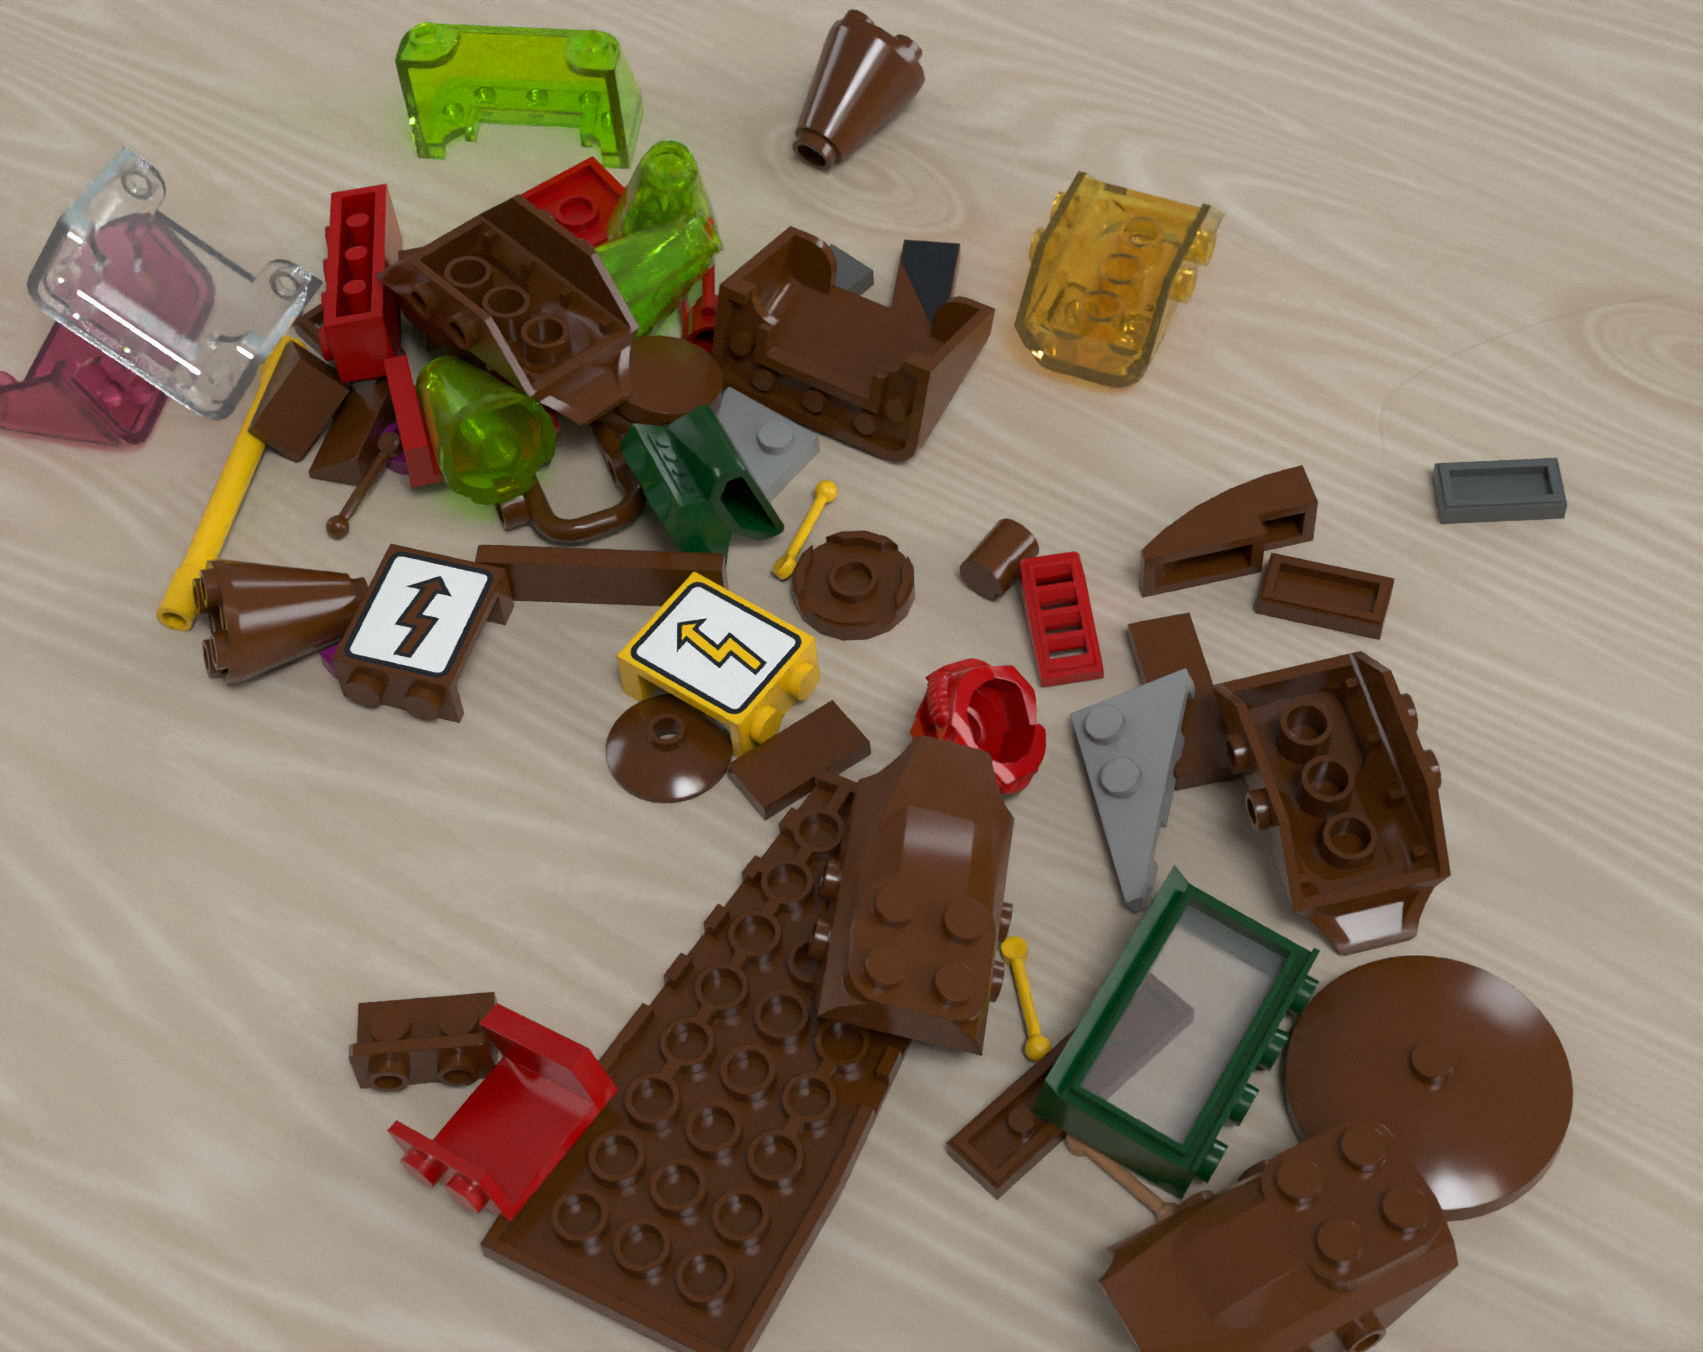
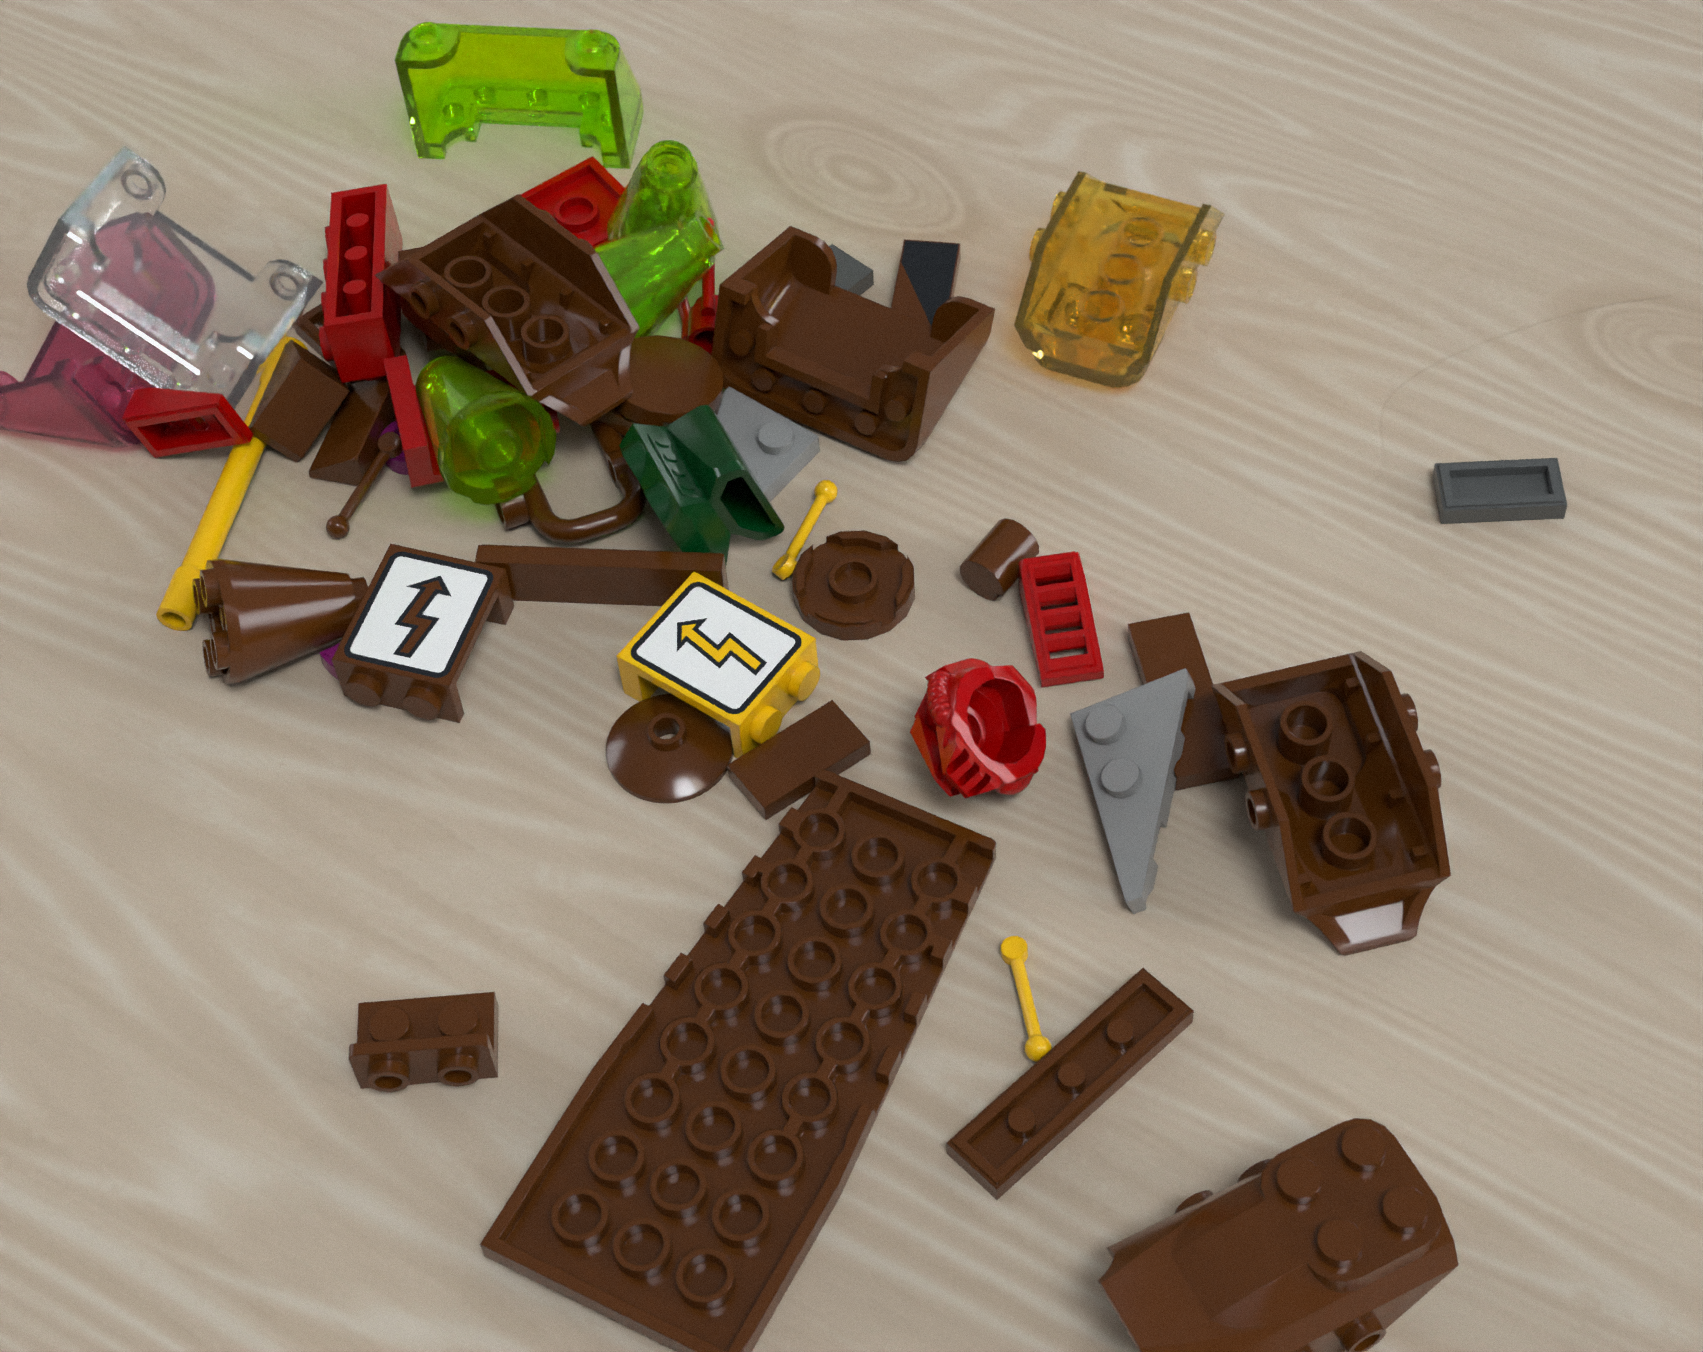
red panel [387,1003,619,1222] -> none
reddish brown cone [793,9,925,171] -> none
reddish brown slope [807,735,1015,1056] -> none
window [1032,865,1320,1199] -> none
medium nougat hinge [1066,1133,1179,1222] -> none
reddish brown slope [1139,465,1318,598] -> none
reddish brown tile [1256,553,1395,640] -> none
reddish brown dish [1283,955,1573,1222] -> none
none -> red slope [122,387,253,458]

